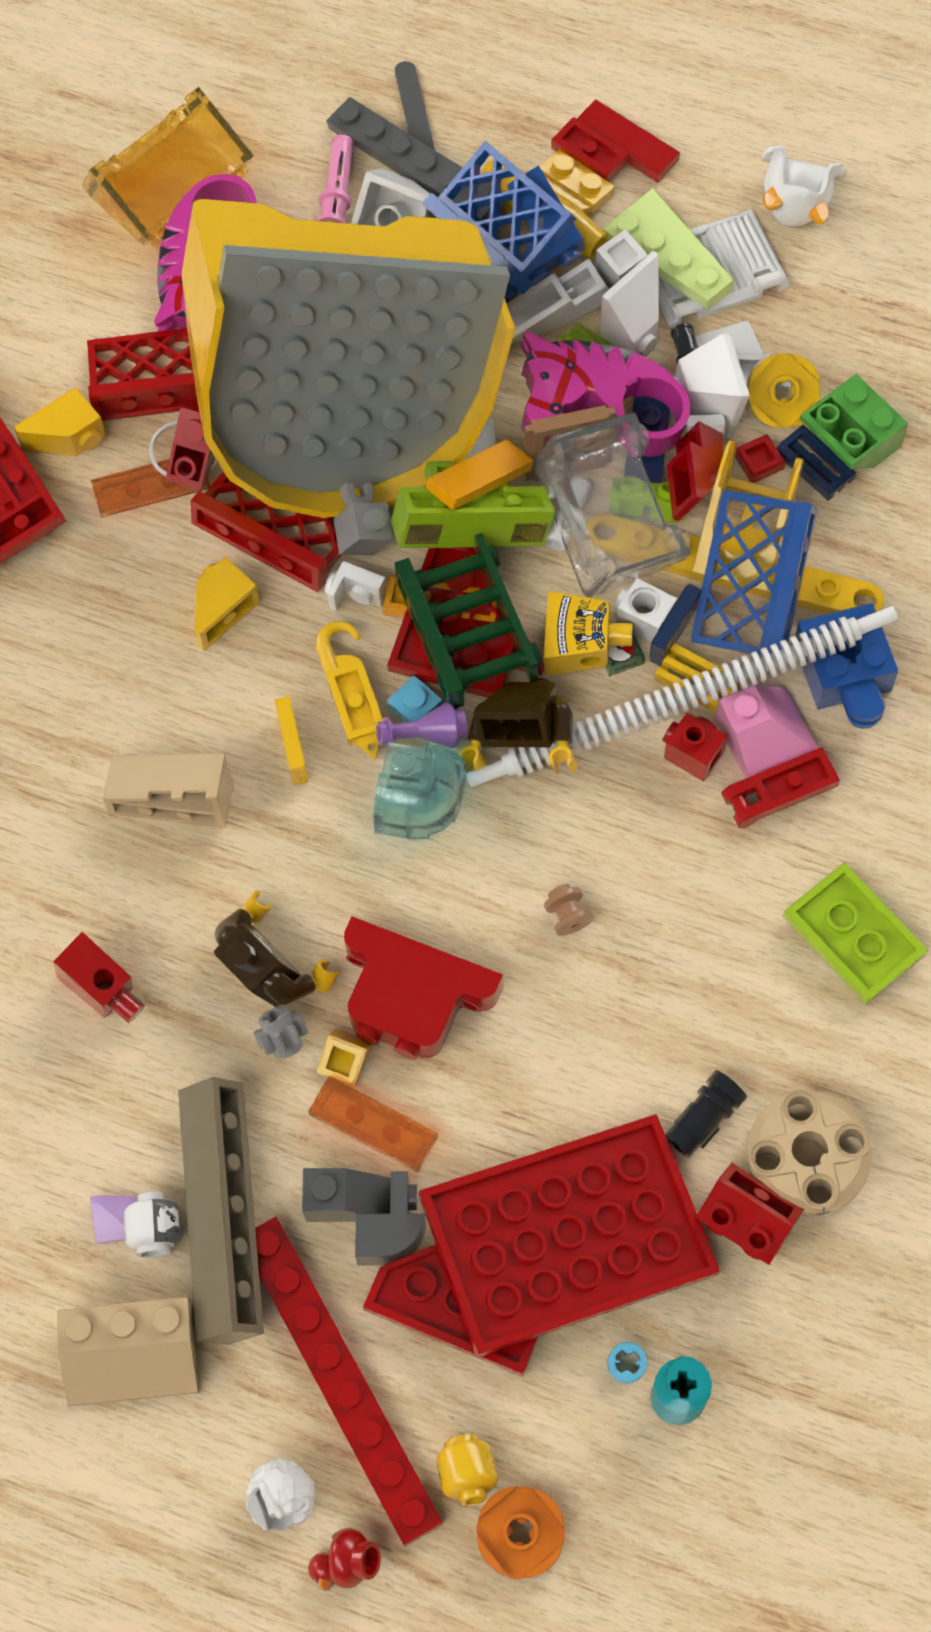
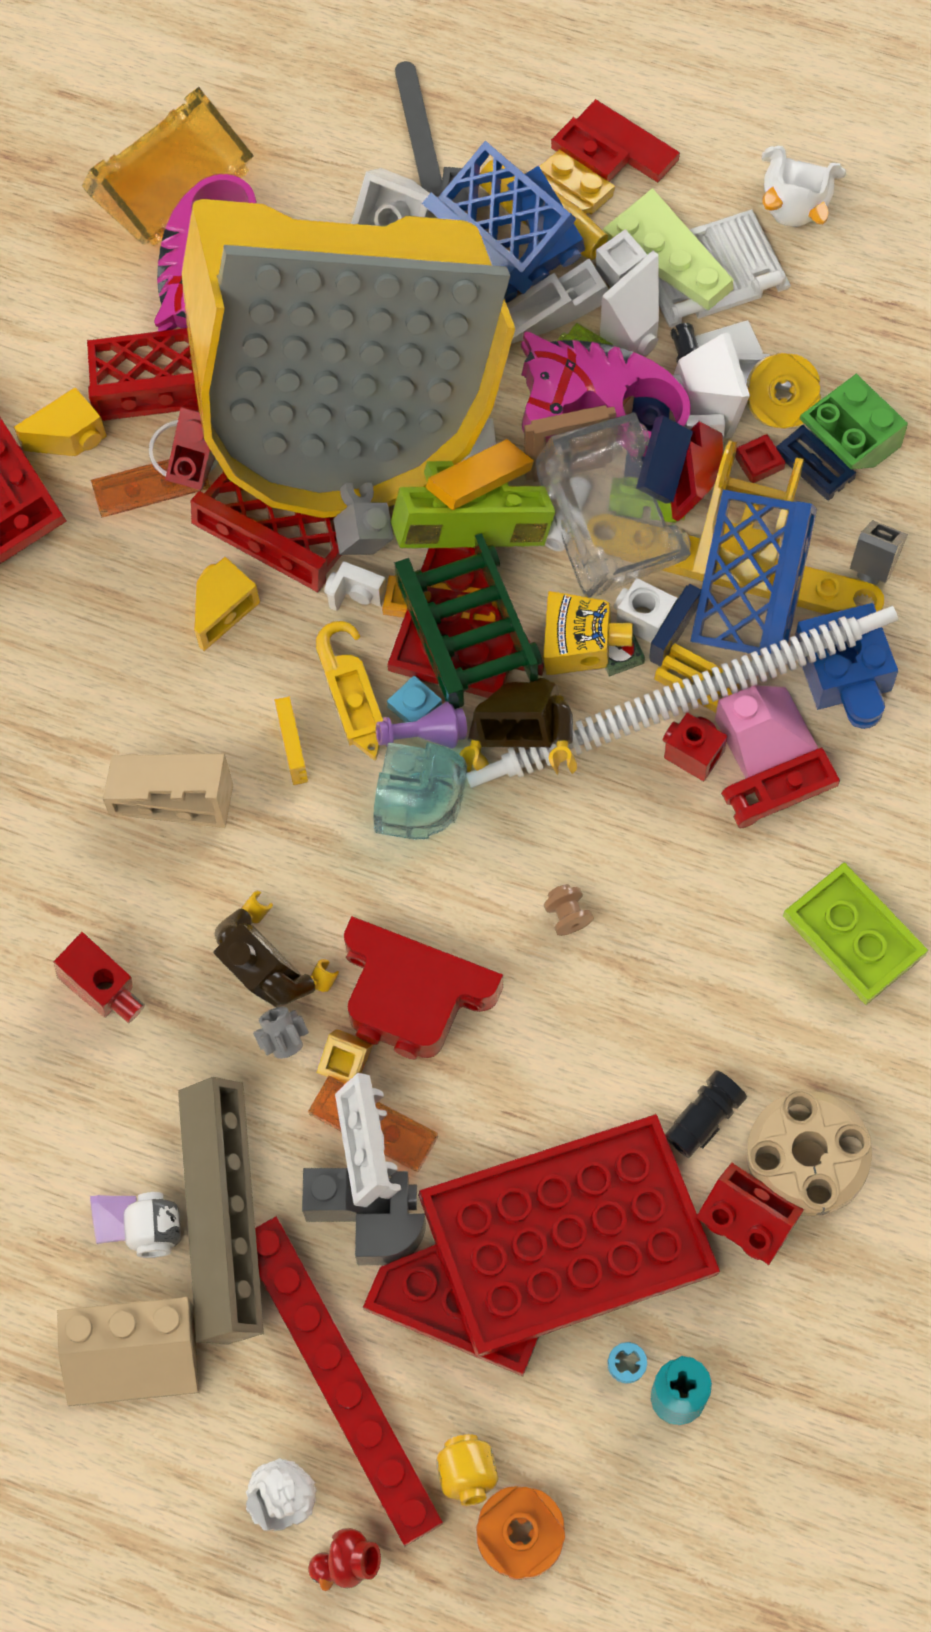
bright pink pin [316,135,354,224] -> none
dark grey plate [326,97,507,222] -> none
none -> white plate [335,1073,401,1207]
none -> dark blue tile [636,416,693,504]
none -> dark grey slope [850,520,908,584]

